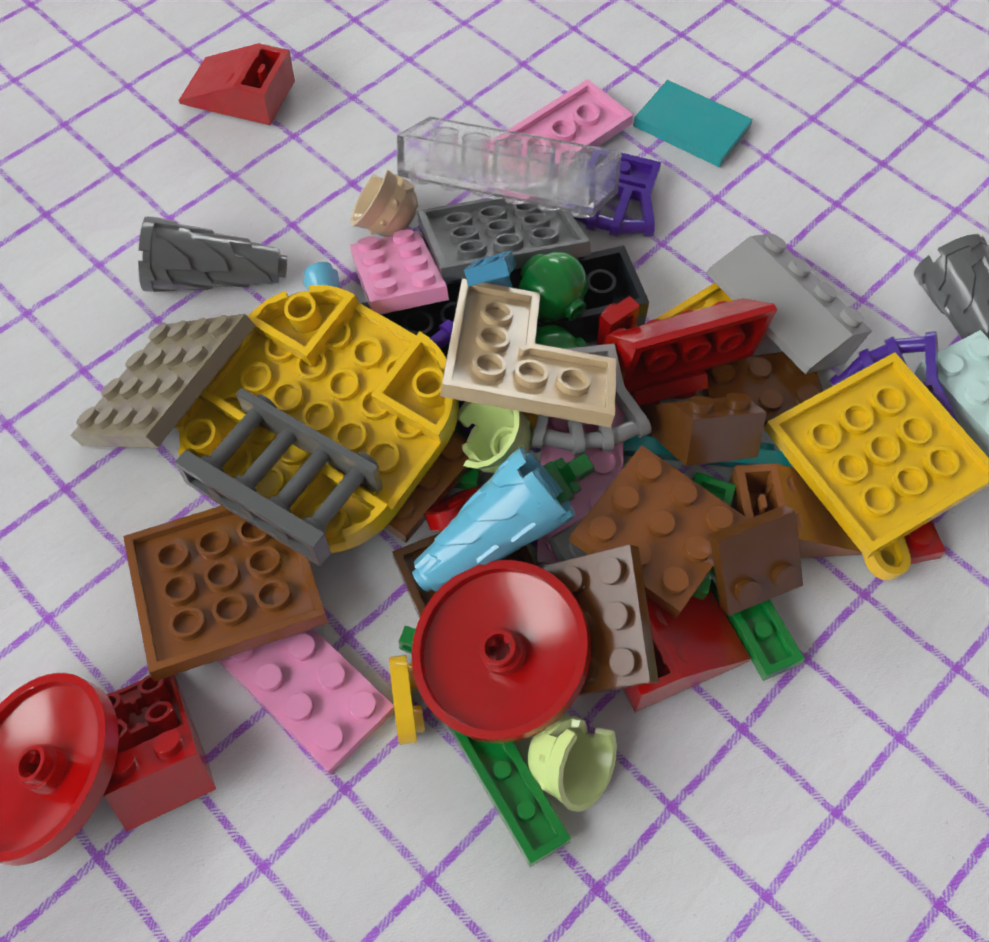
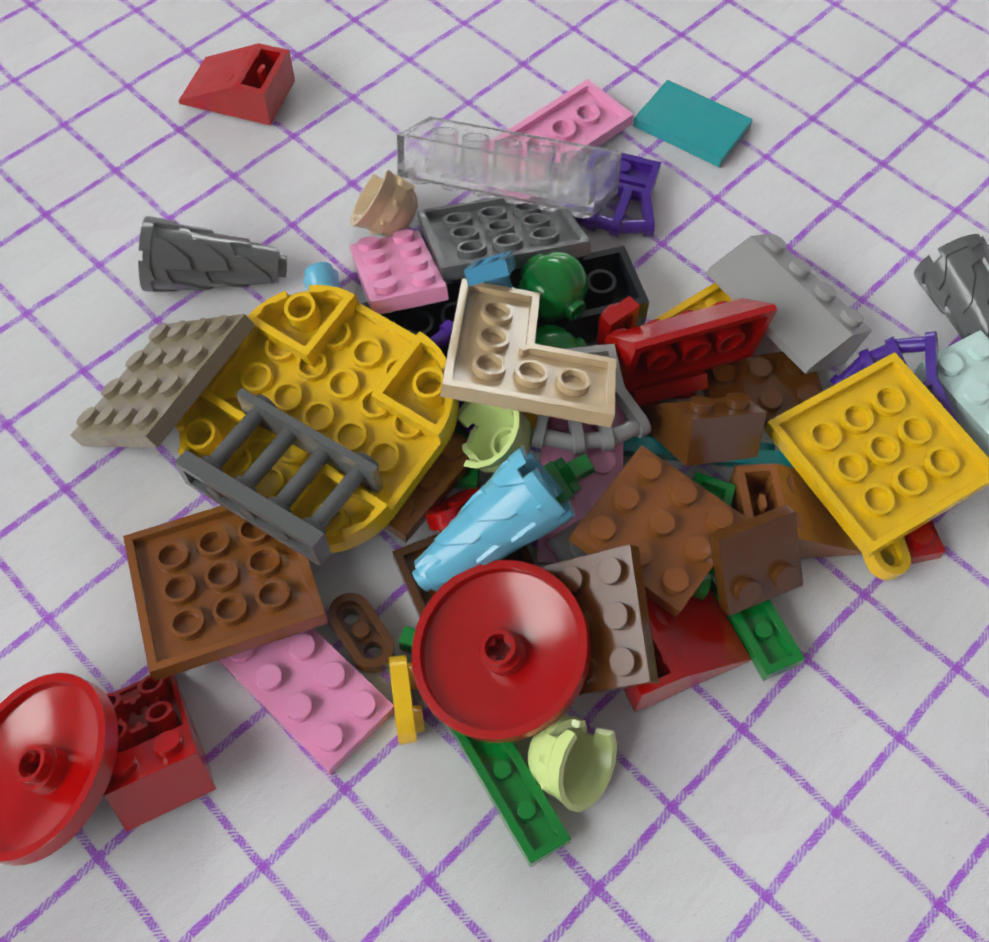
none -> reddish brown plate [328,593,395,673]

